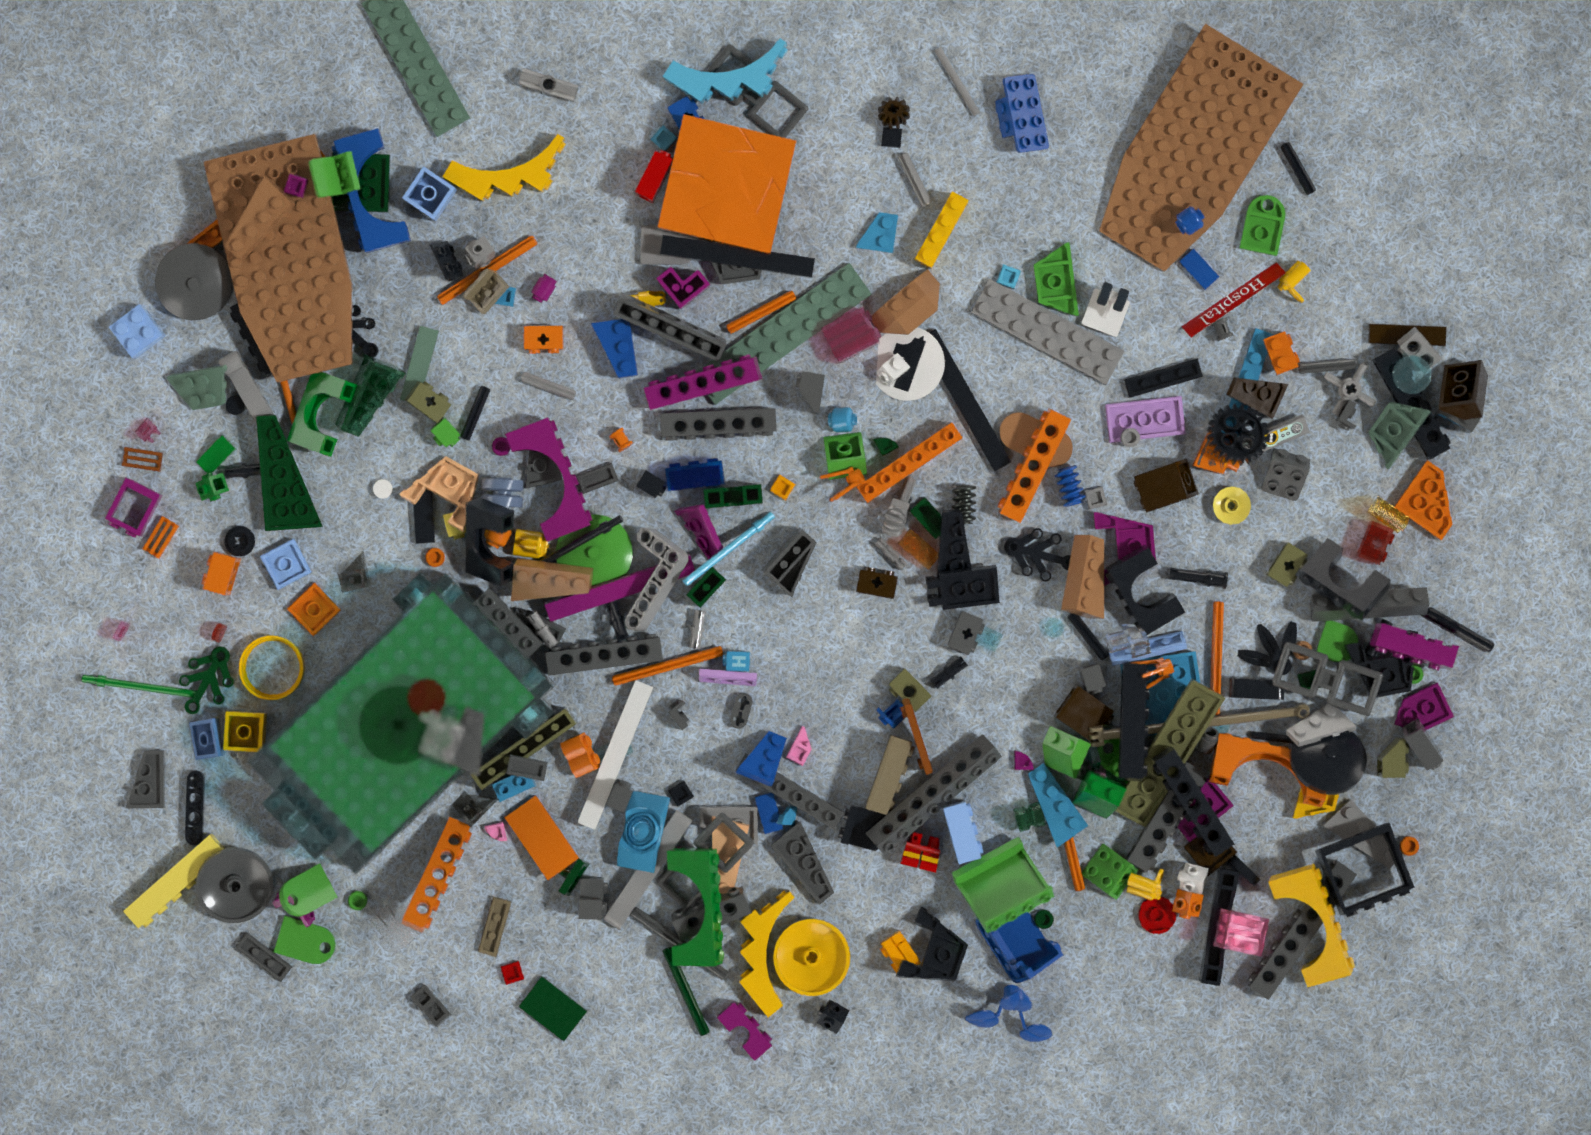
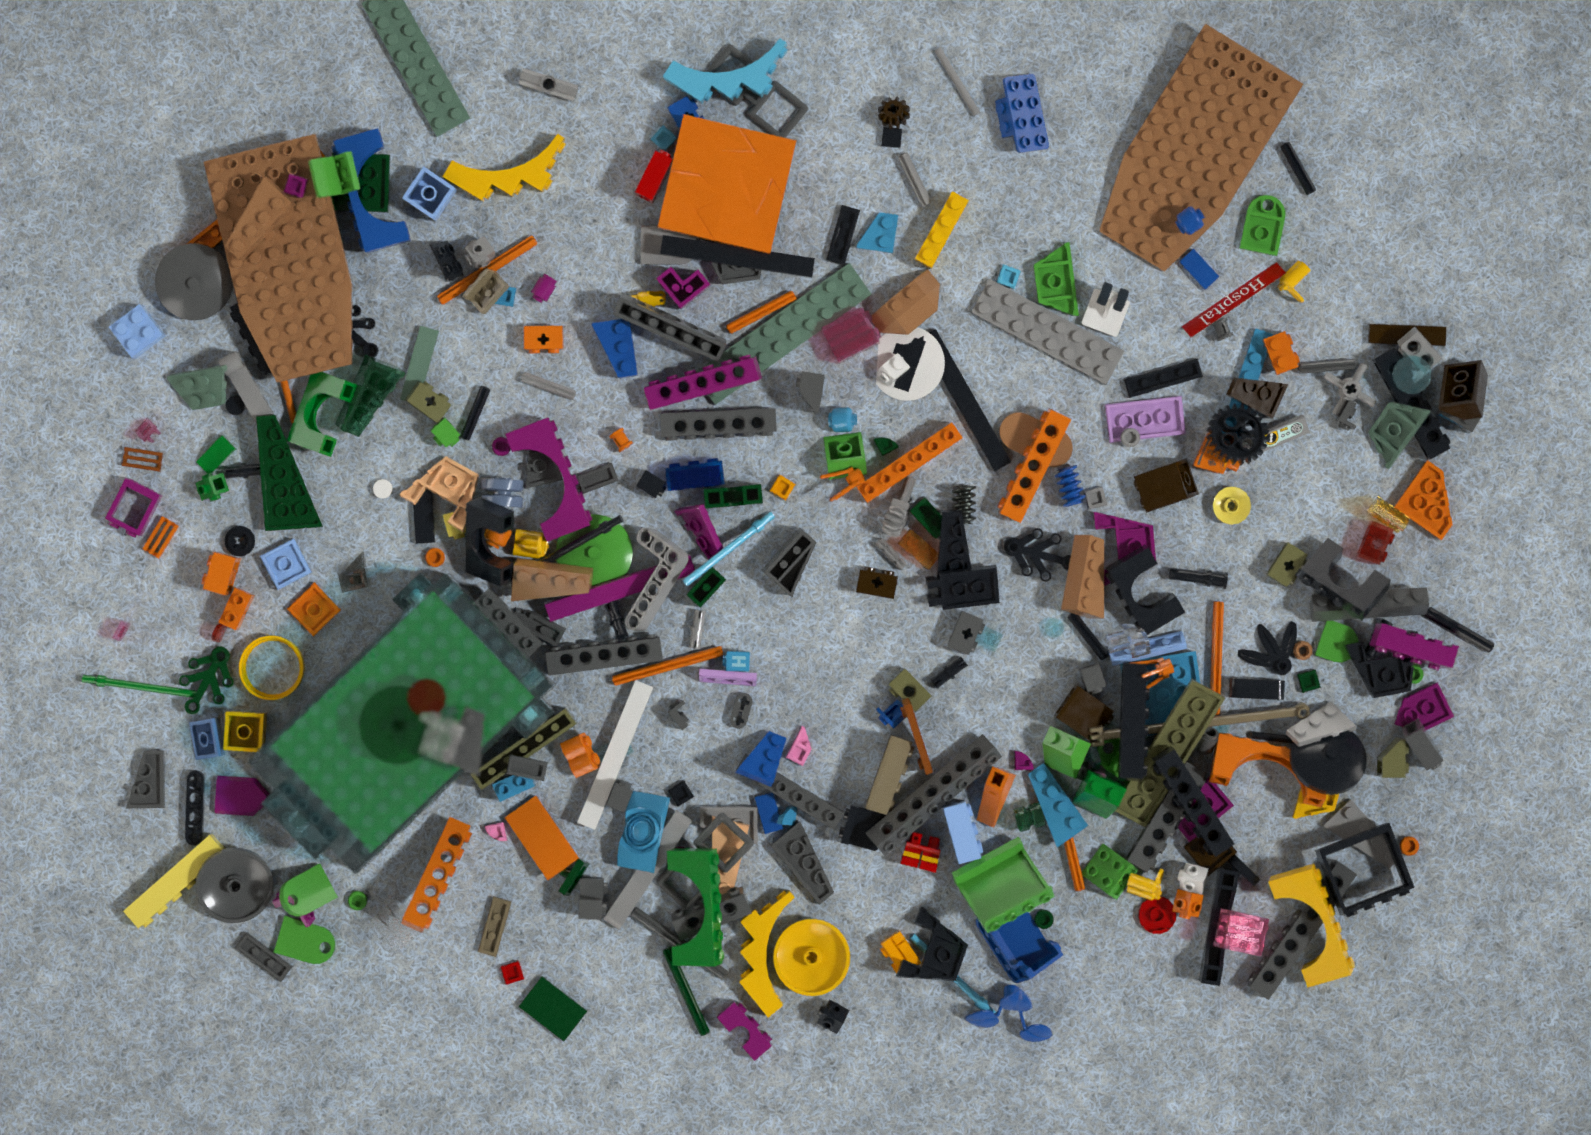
dark grey slope [411,985,452,1027] -> none
clear smoke slope [452,791,499,827] -> none
light grey pin [526,611,558,649] -> none
dark grey bracket [1261,448,1310,501] -> none
dark grey bar [1272,642,1383,716] -> none
none -> magenta tile [215,776,271,816]
none -> orange brick [219,587,255,630]
none -> black tile [826,205,860,265]
none -> medium azure bar [910,934,996,1013]
none -> orange slope [977,766,1016,828]

